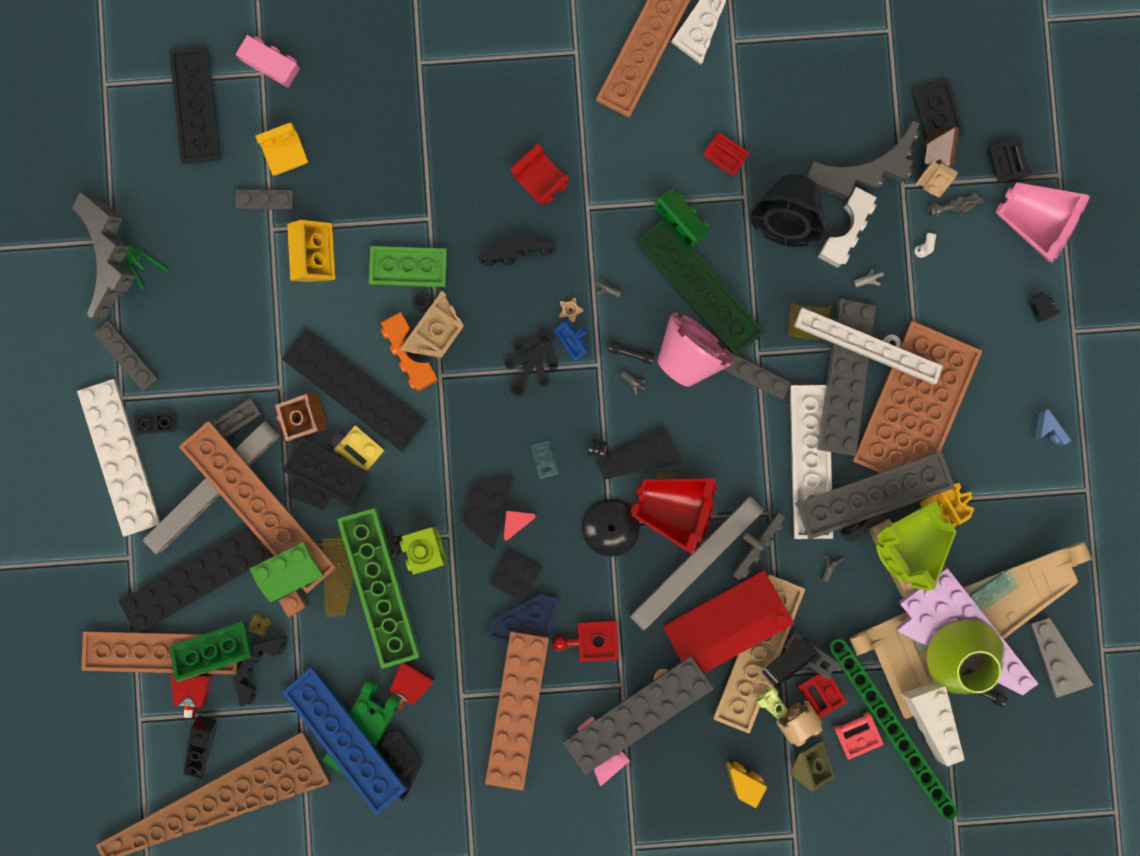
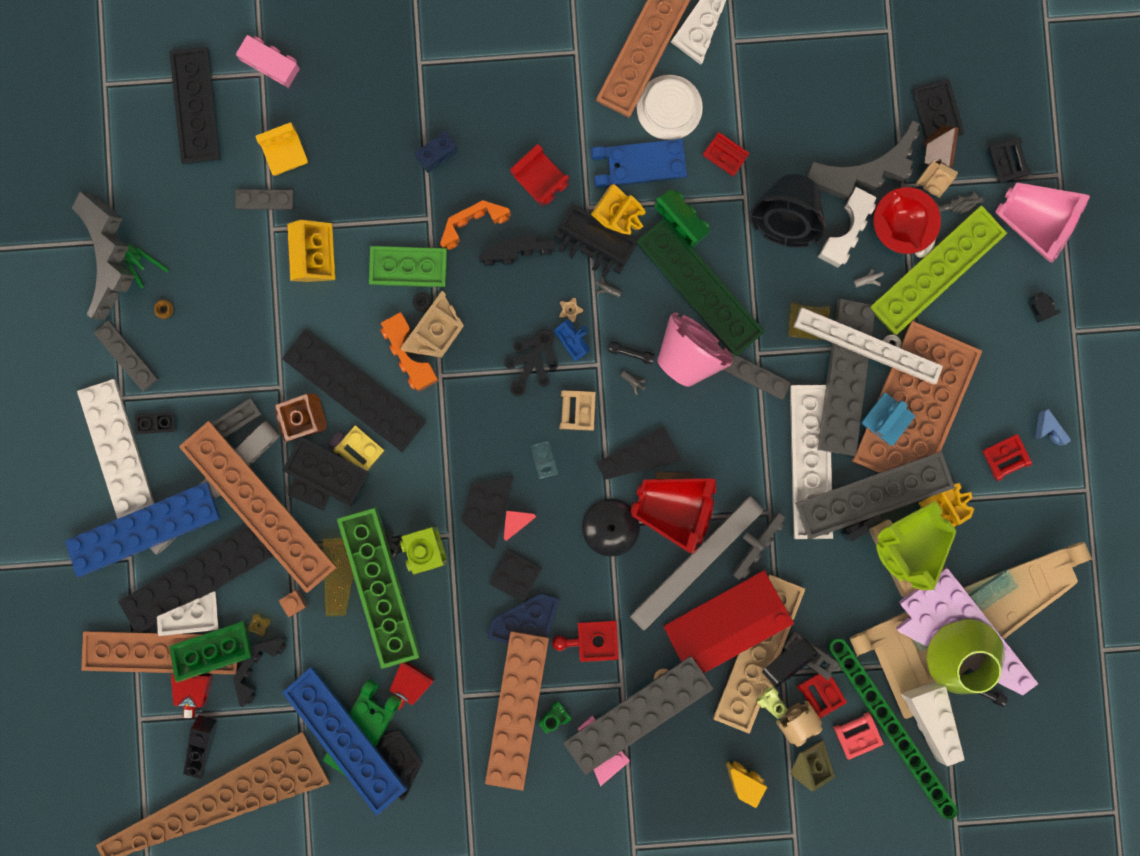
bright green slope [250,541,324,603] -> none
black wheel [587,437,607,460] -> none
dark grey bar [821,555,844,582] -> none
light grey wing [1029,617,1093,698] -> none
none -> blue plate [65,482,221,577]
none -> pearl gold plate [154,300,174,319]
none -> white wing [157,591,218,636]
none -> dark blue brick [414,131,458,173]
none -> orange slope [440,200,511,250]
none -> green plate [537,701,571,734]
none -> black hinge [554,204,637,277]
none -> tan plate [559,391,596,431]
none -> blue hinge [590,139,687,188]
none -> yellow plate [591,184,646,235]
none -> white piece [637,75,703,140]
none -> dark azure bracket [861,393,916,447]
none -> lime plate [870,205,1007,336]
none -> red piece [873,187,941,254]
none -> red plate [982,434,1032,482]

